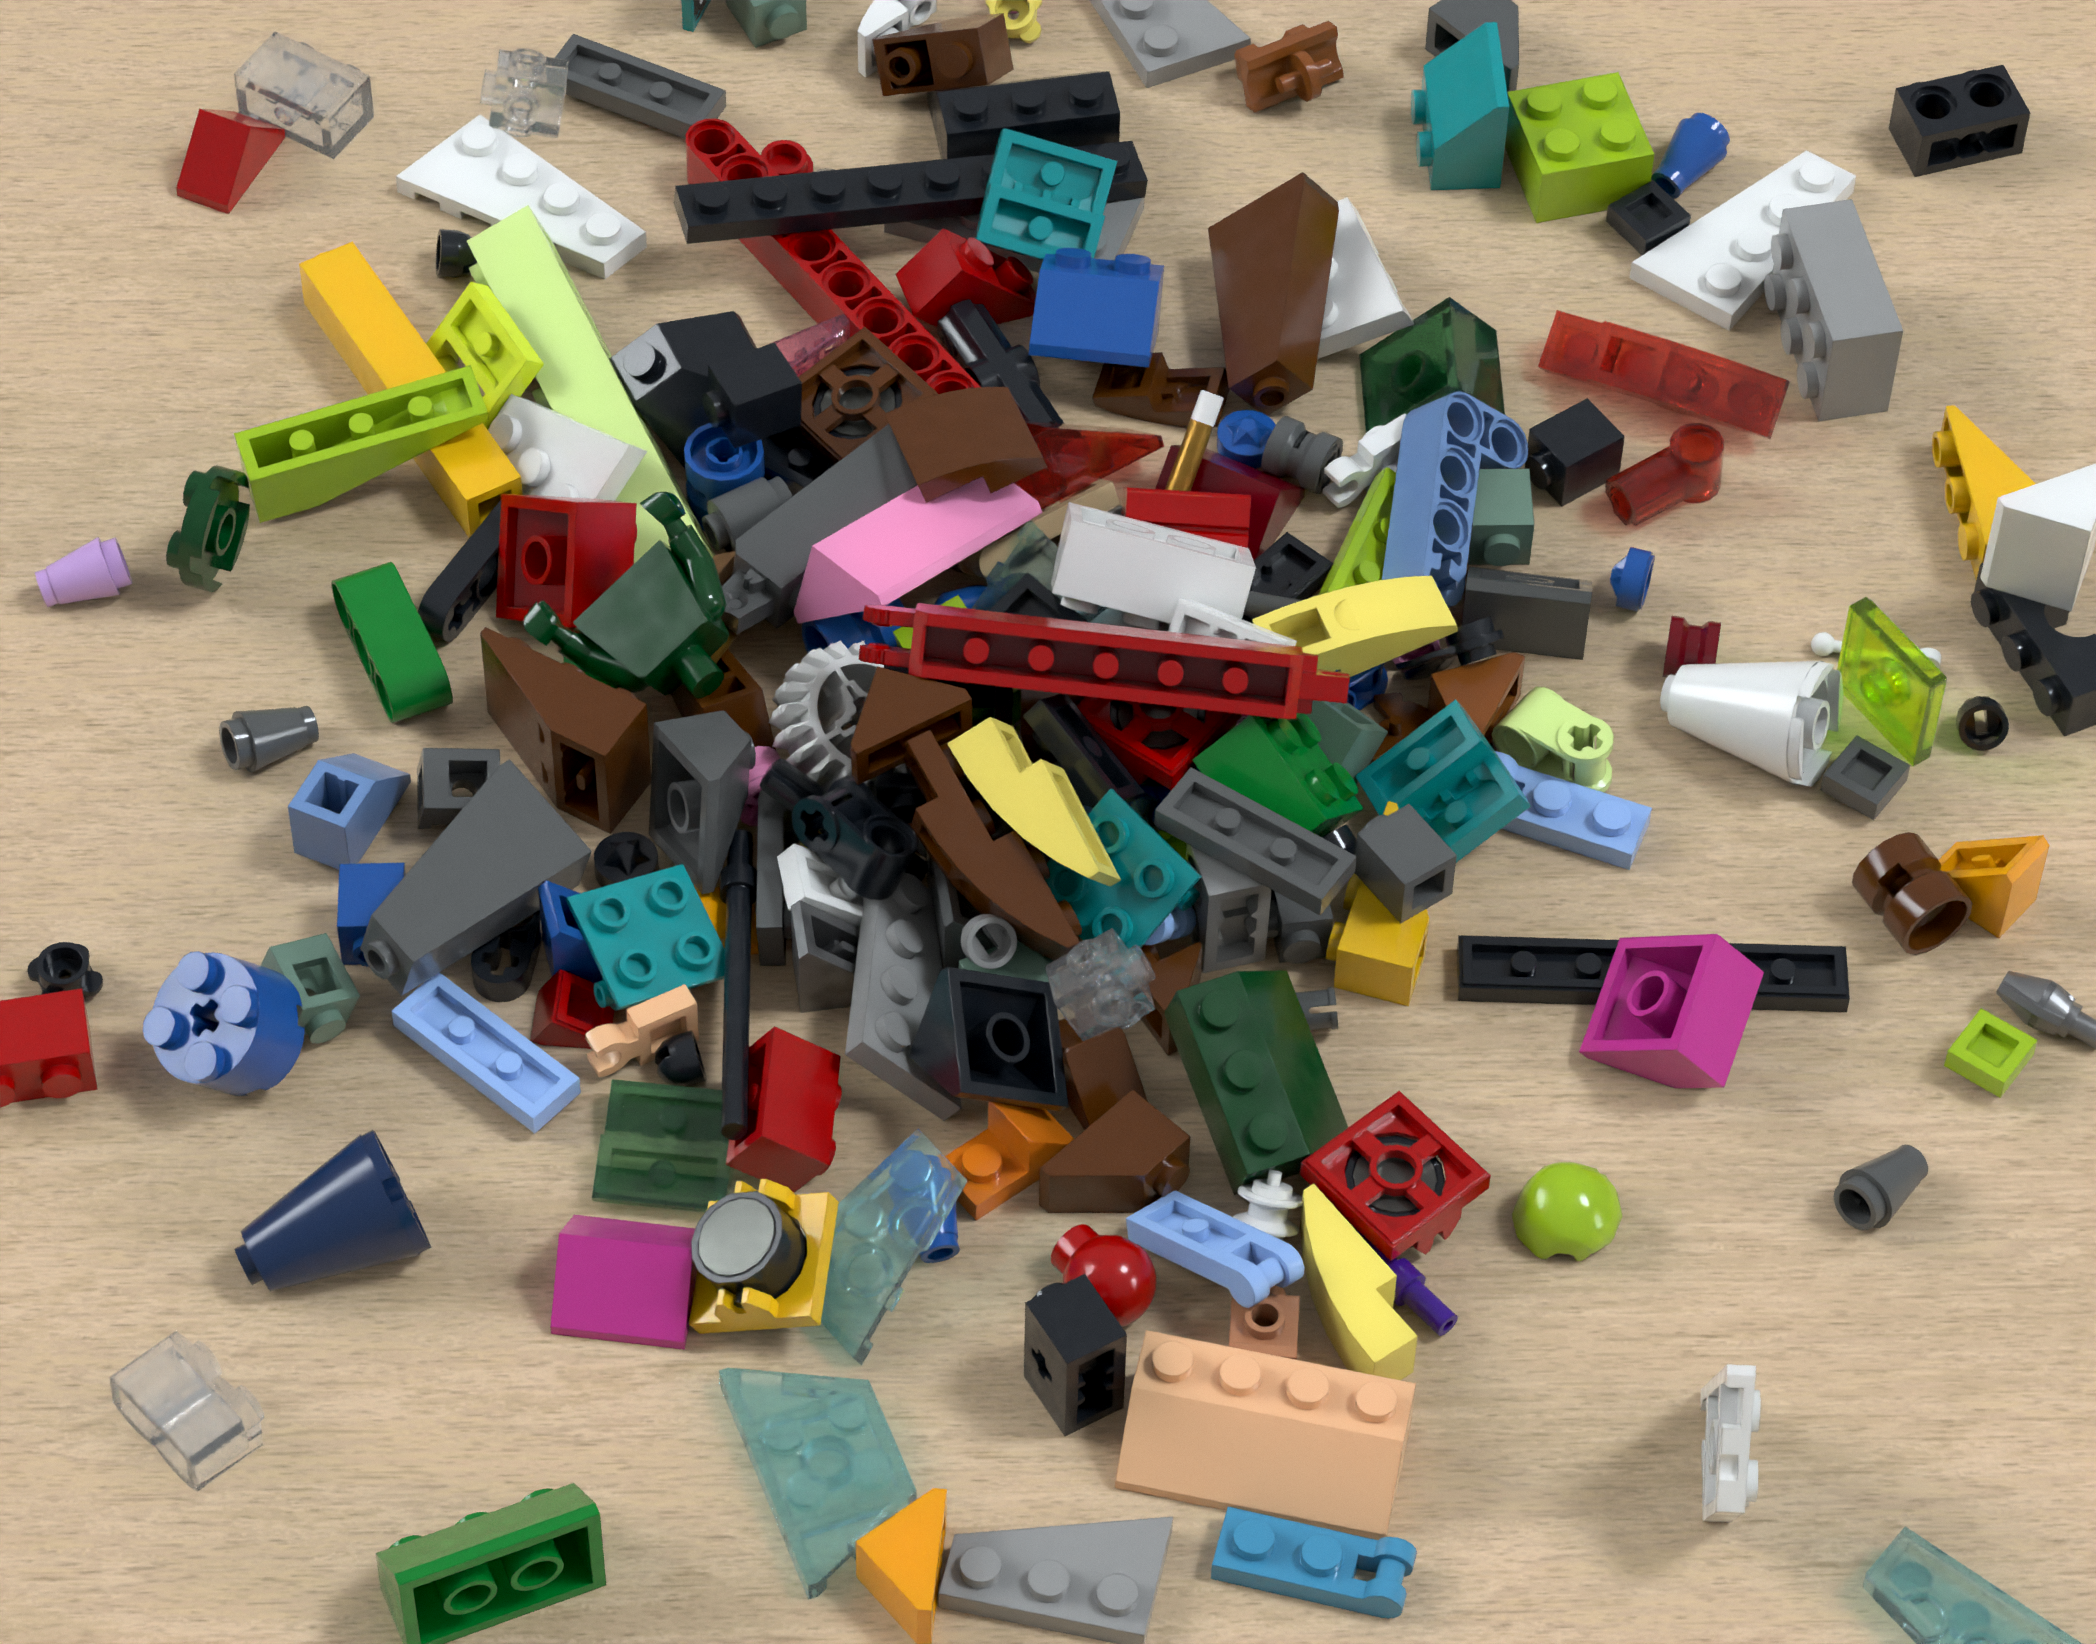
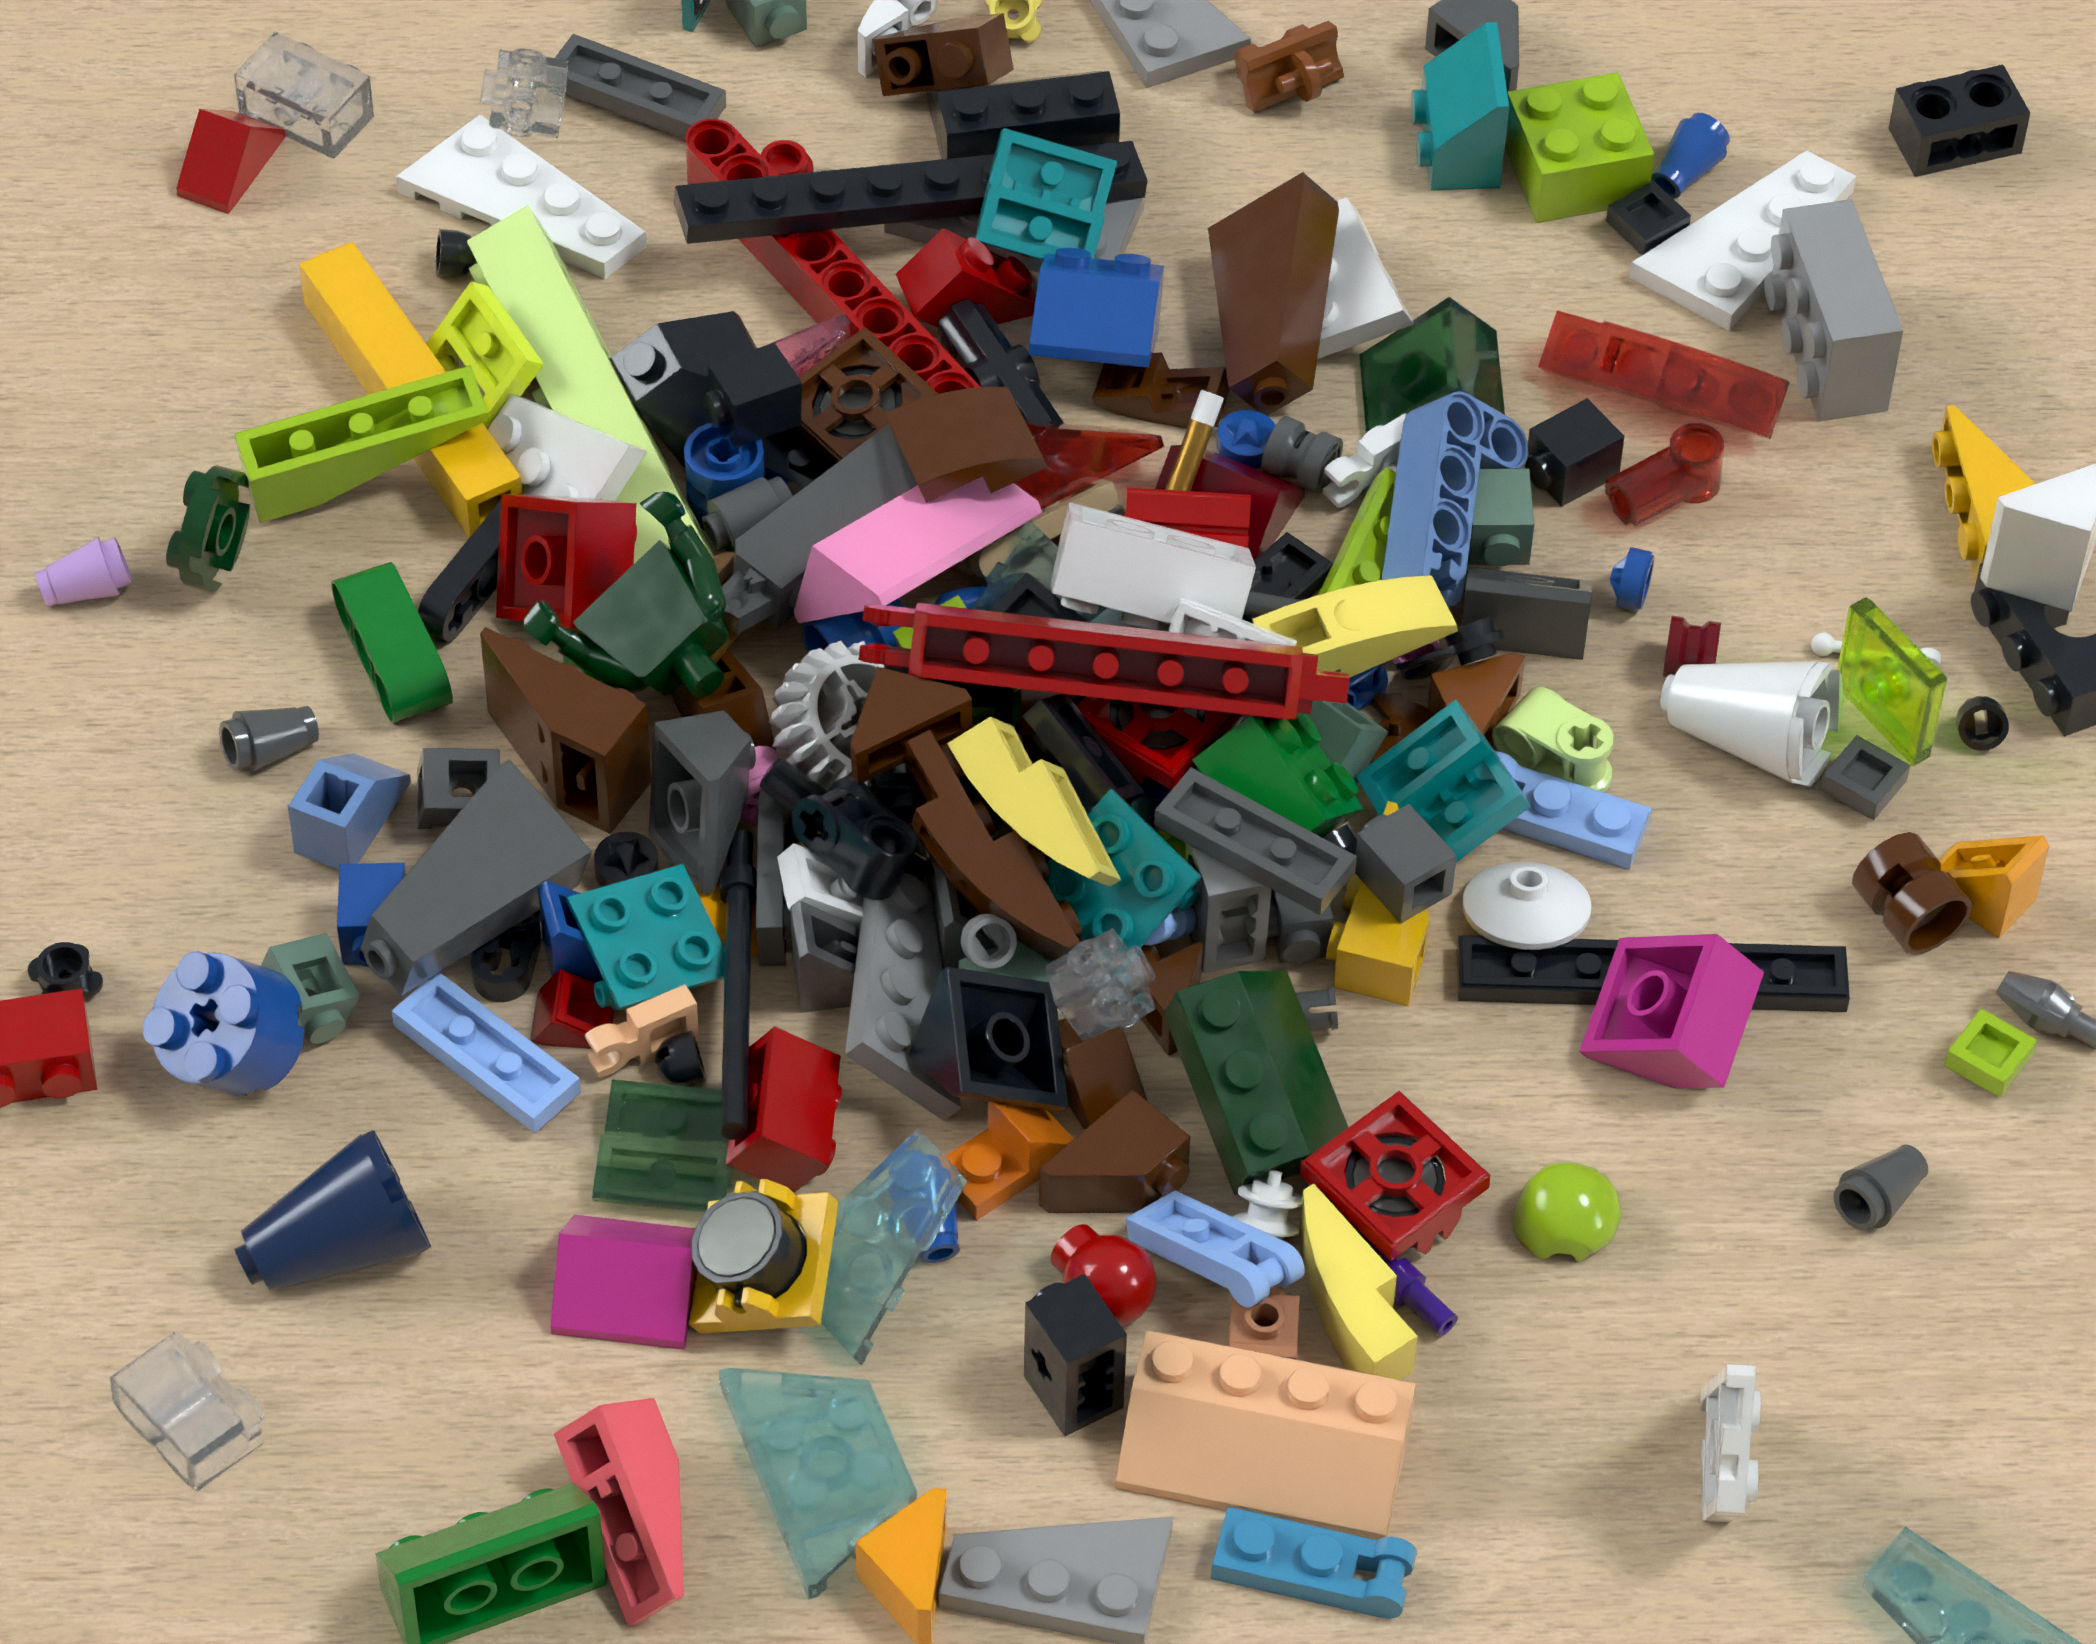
none -> coral slope [554,1398,684,1626]
none -> white dish [1462,862,1591,950]

